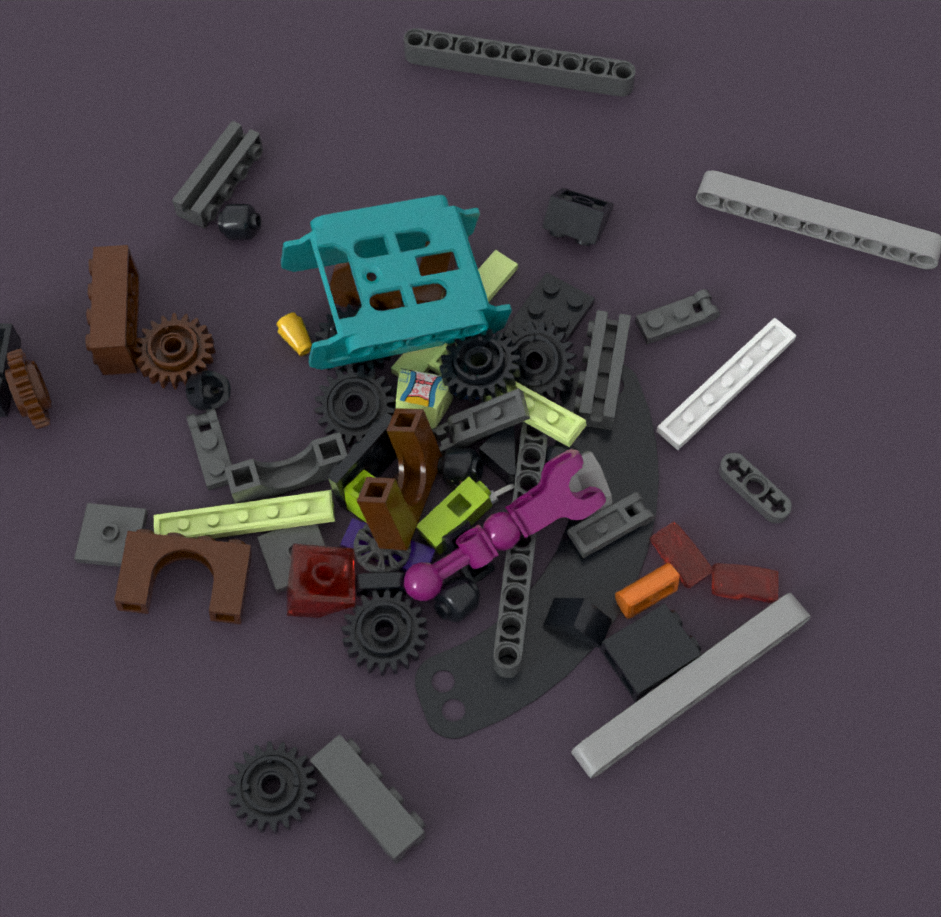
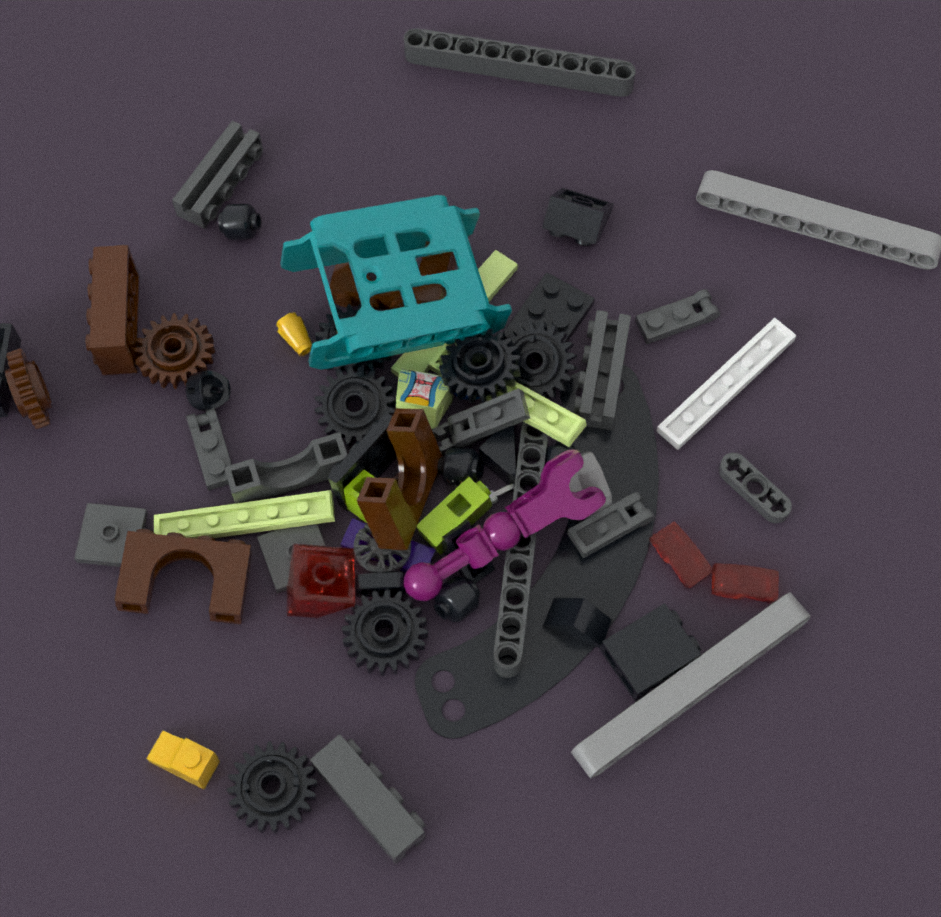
orange brick [615,563,680,619] -> none
none -> yellow arch [146,731,220,789]

